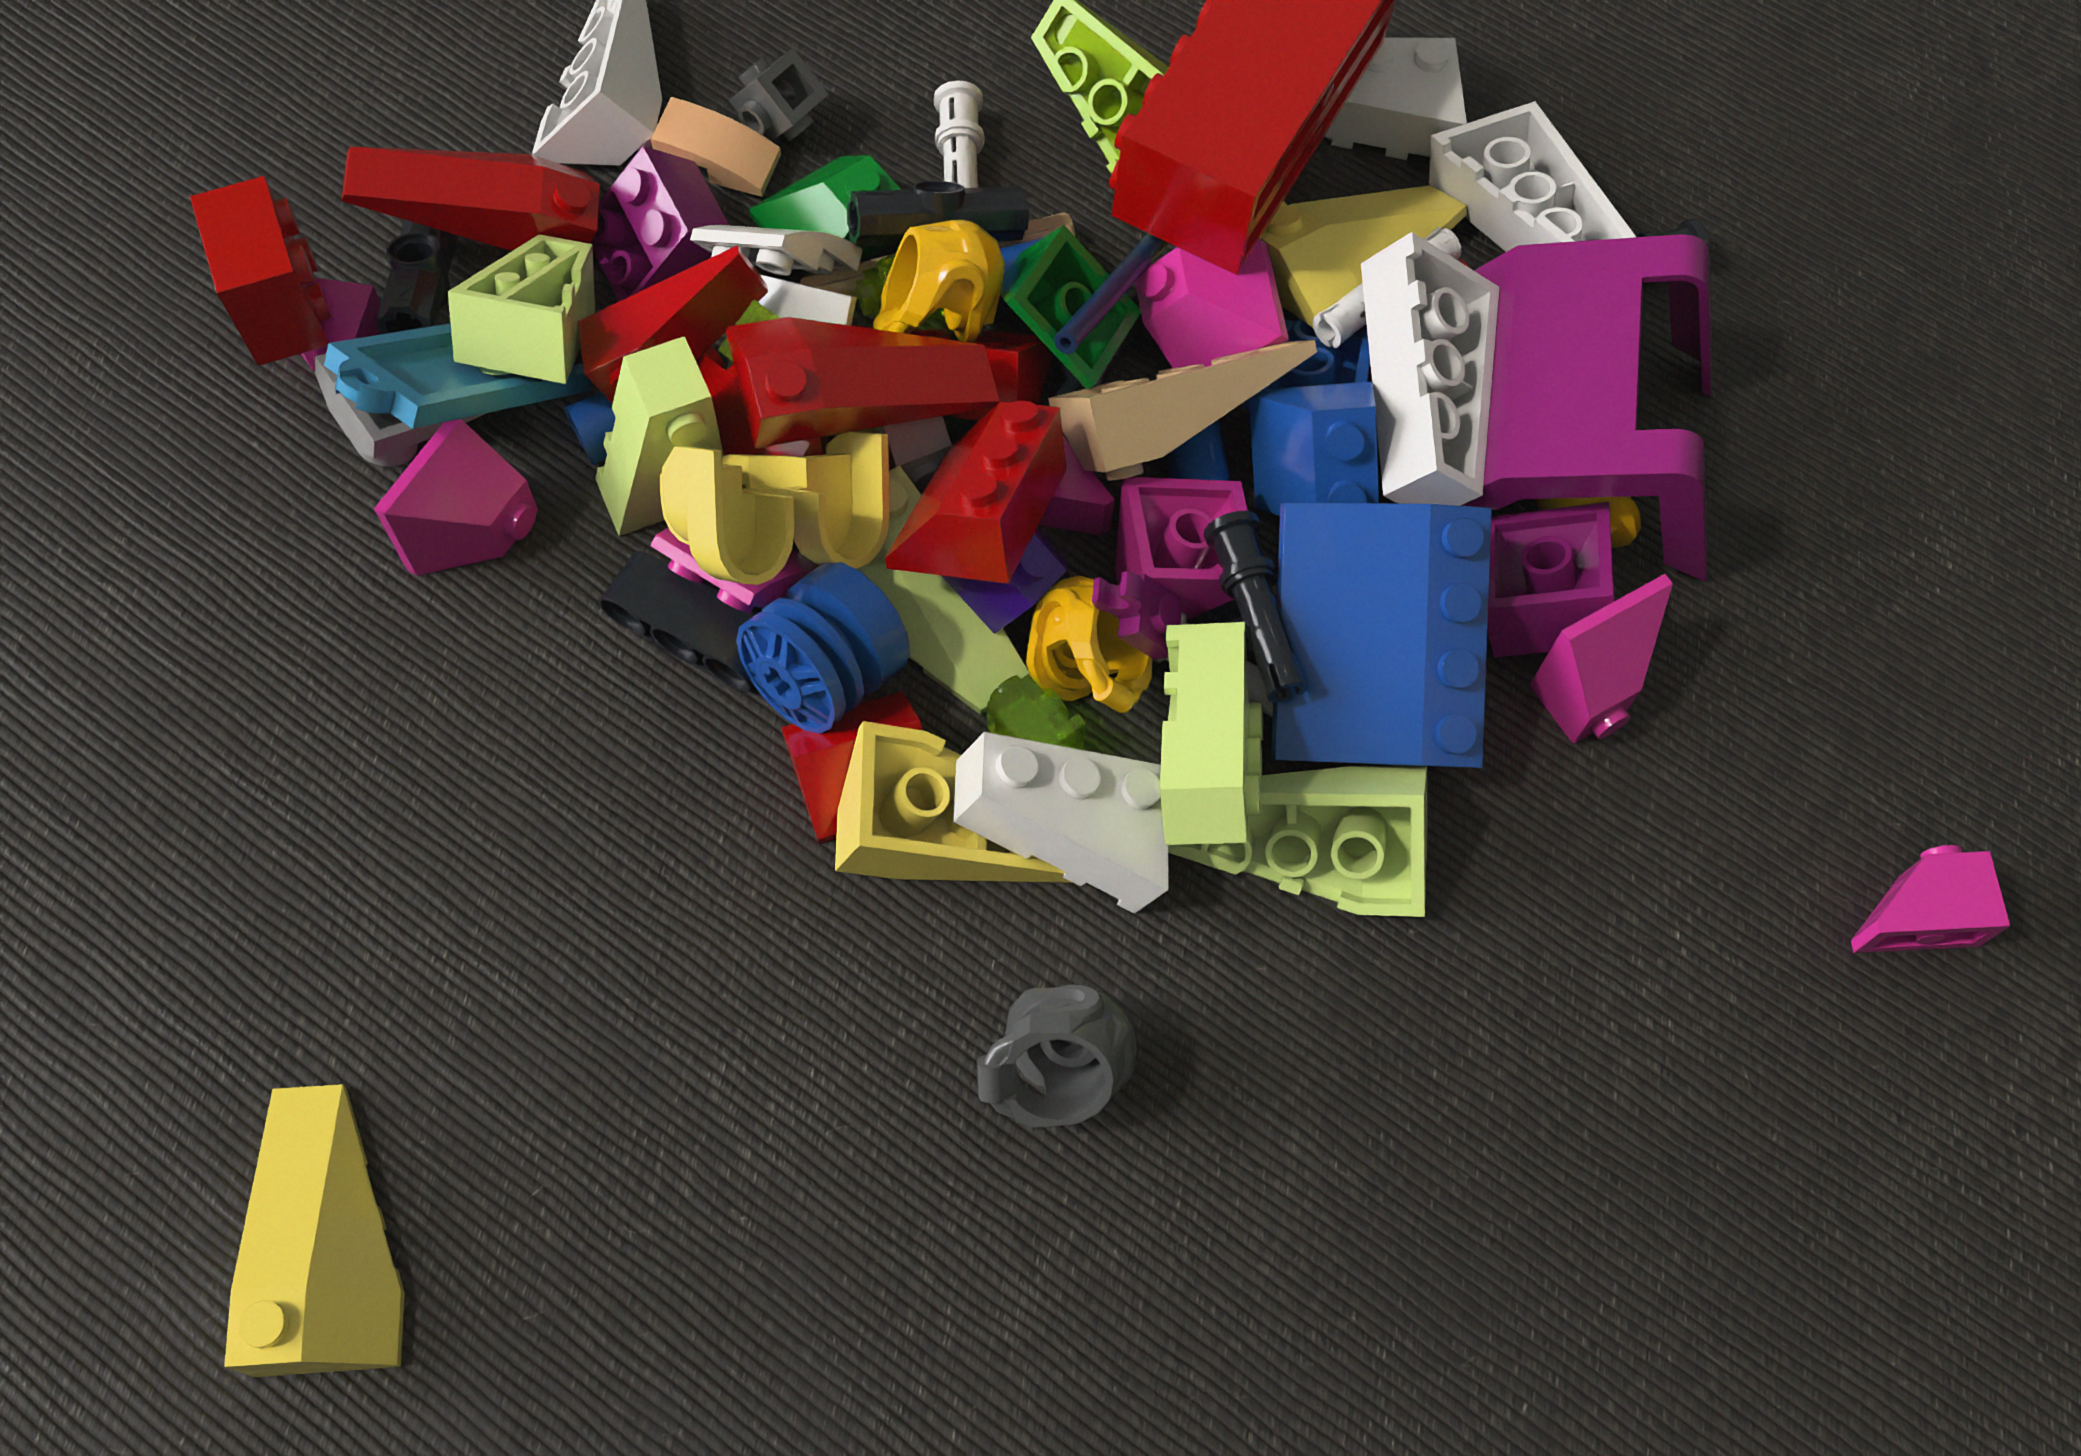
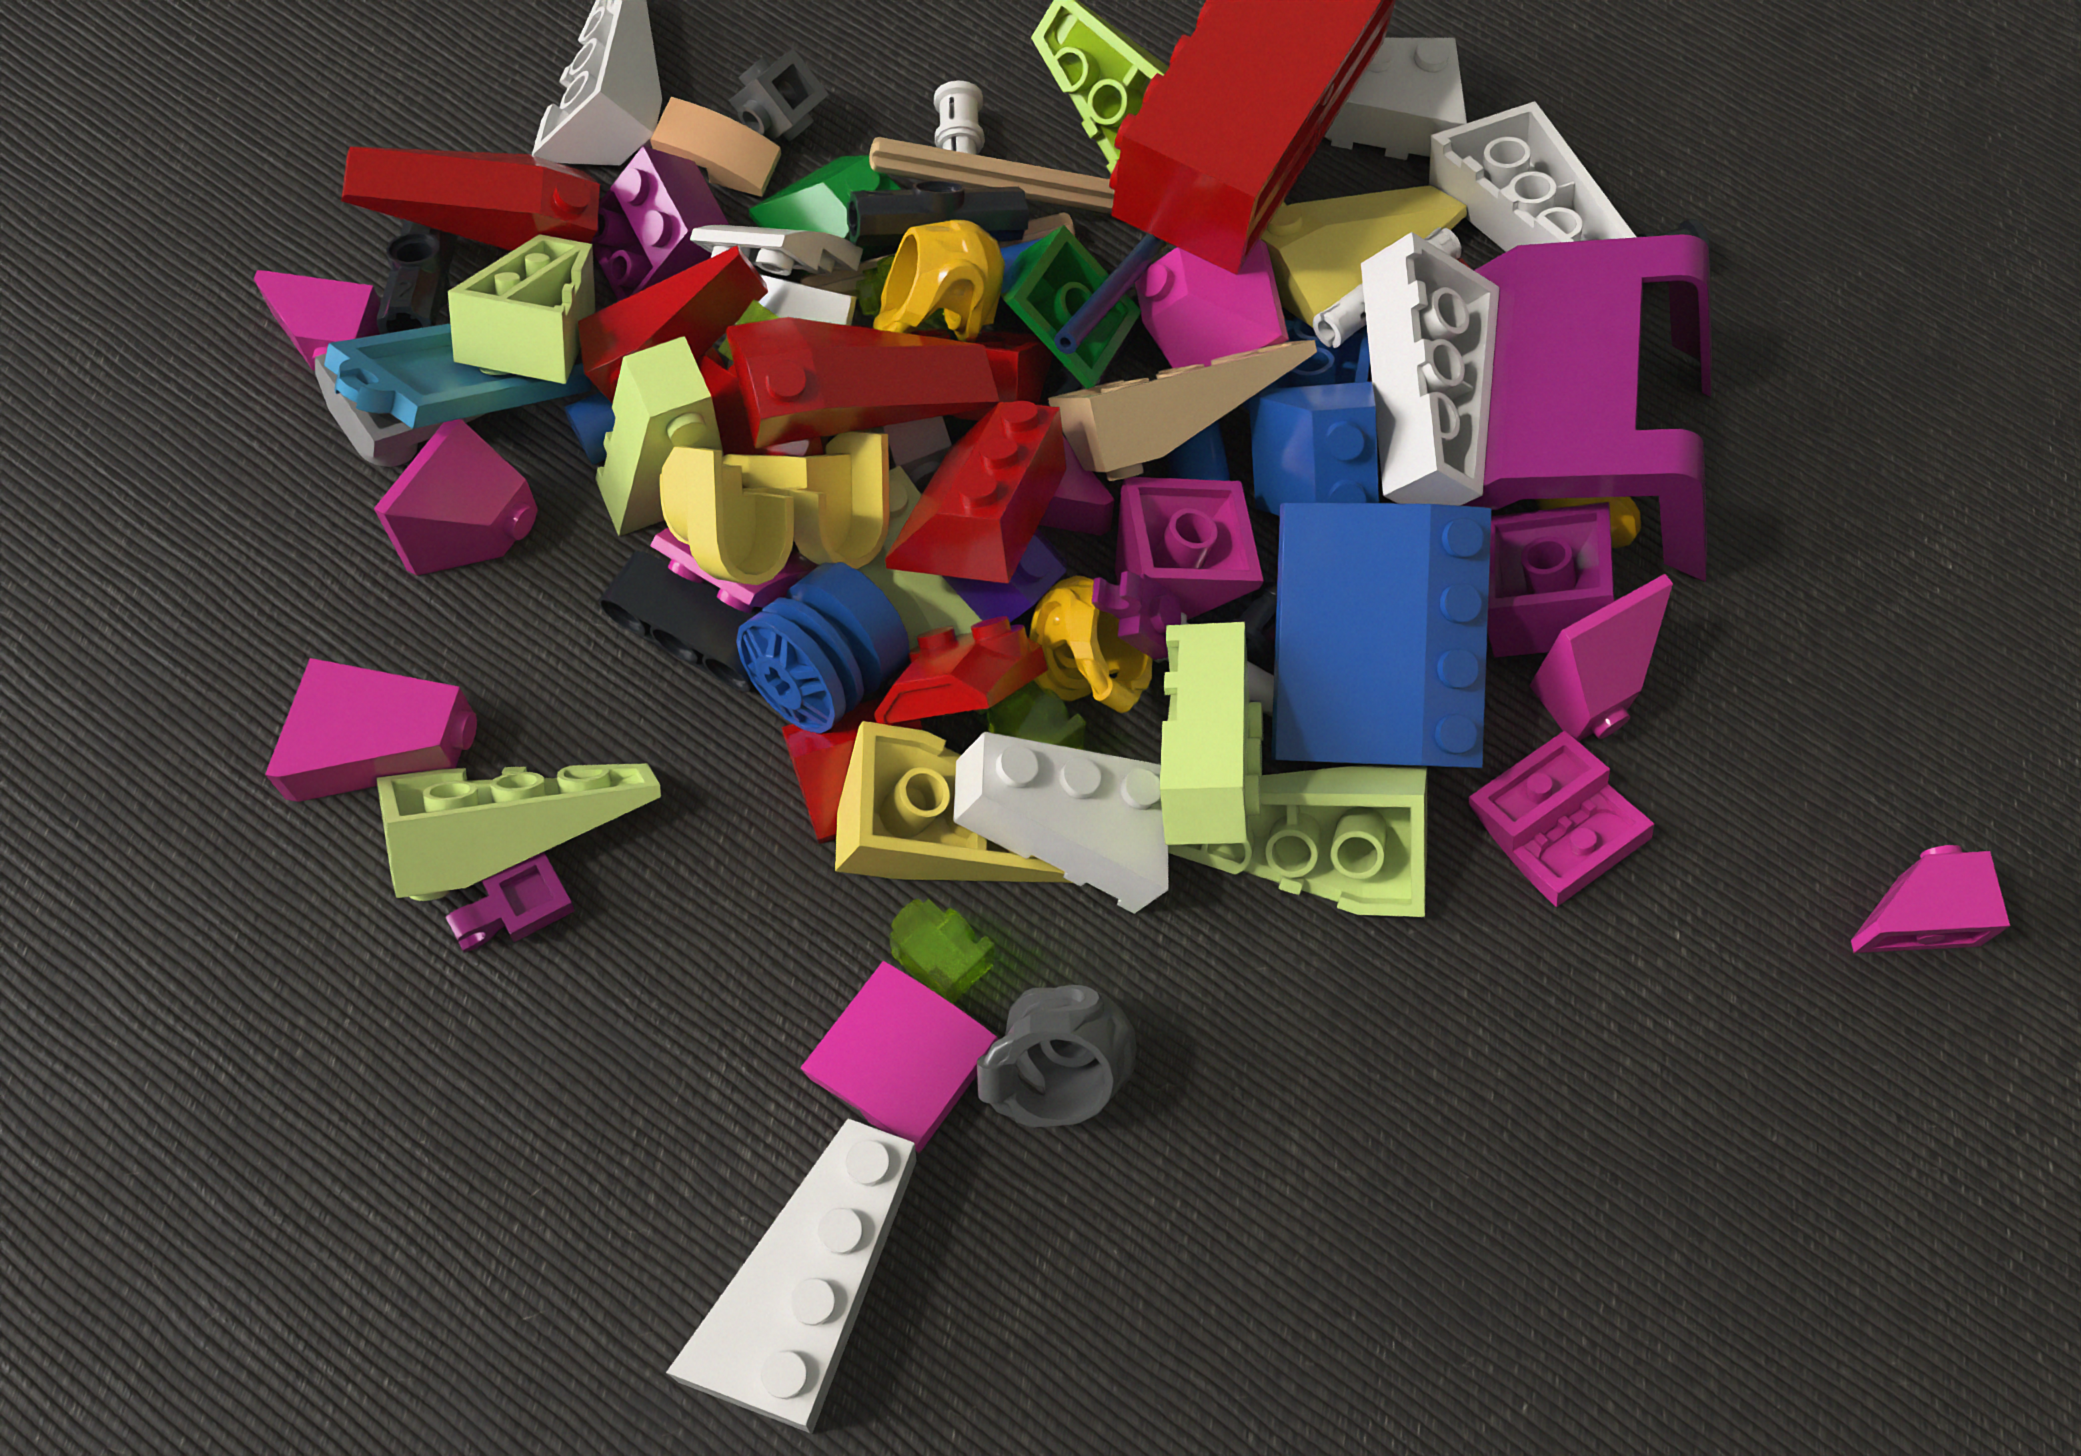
red brick [190,176,333,366] -> none
light yellow wedge [224,1084,405,1377] -> none
black pin [1204,511,1308,703] -> none
none -> dark pink slope [265,658,477,802]
none -> yellowish green wedge [377,763,661,901]
none -> magenta plate [446,852,575,953]
none -> white wedge [666,1119,917,1434]
none -> dark pink slope [801,961,999,1153]
none -> tan axle [869,137,1115,214]
none -> red slope [874,616,1048,725]
none -> clear neon green brick [889,898,995,1004]
none -> dark pink slope [1469,730,1654,907]

